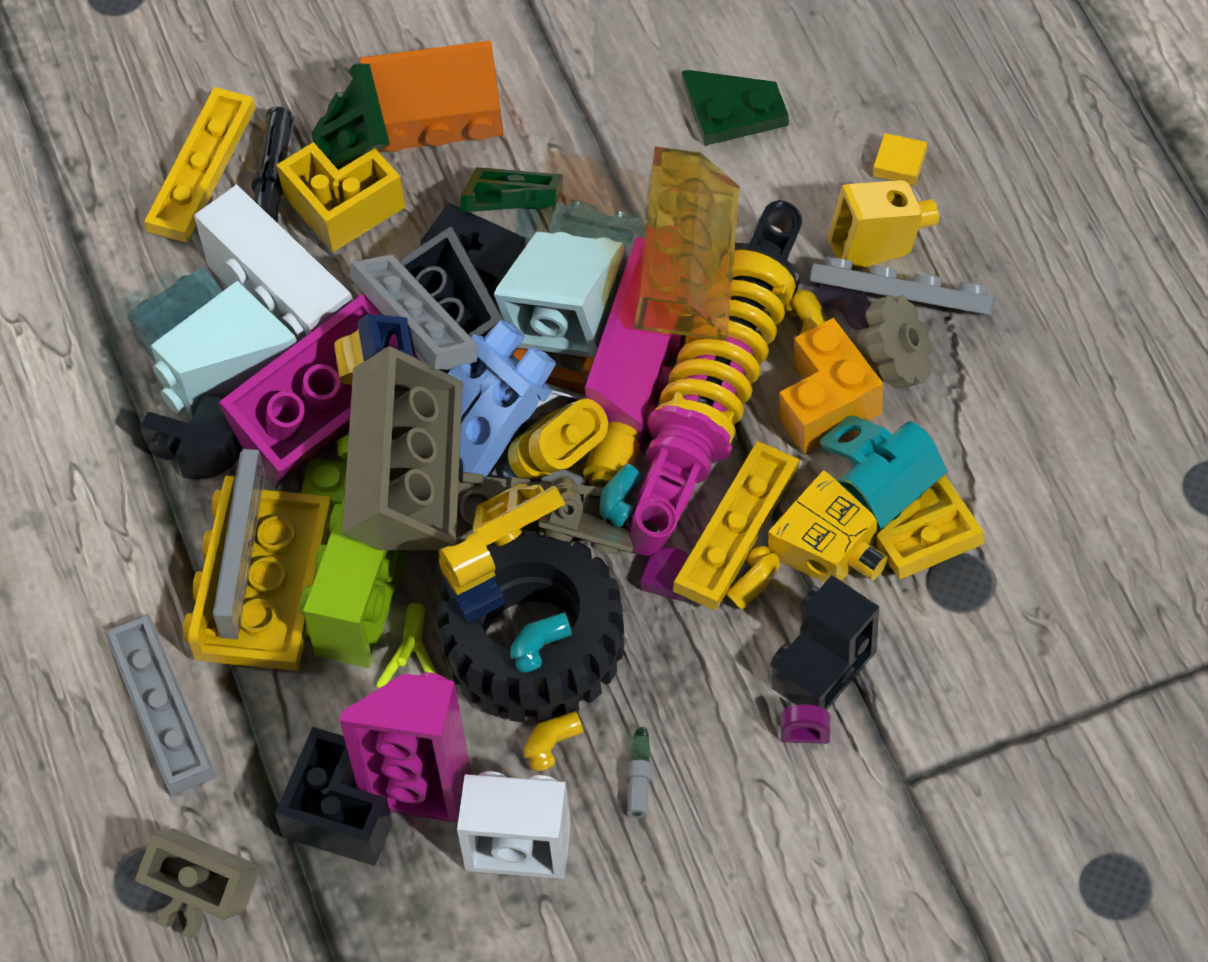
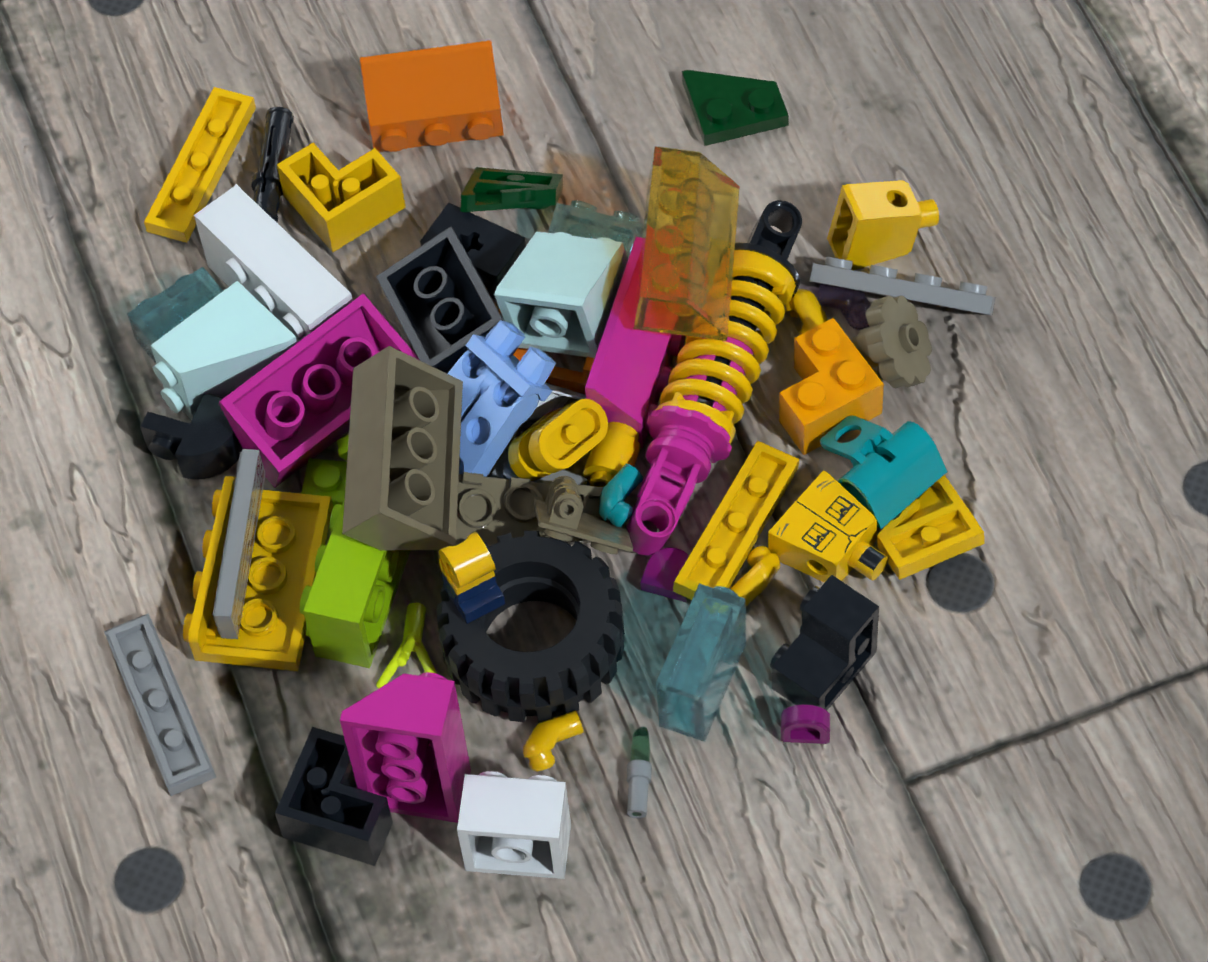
dark tan brick [135,828,261,939] -> none
dark green wing [311,63,390,170] -> none
dark blue leg [334,314,413,384] -> none
light grey plate [350,255,478,370] -> none
yellow wing [473,484,565,546] -> none
teal arm [510,612,572,673] -> none
yellow tile [873,133,927,186] -> none
none -> clear light blue brick [656,583,746,742]

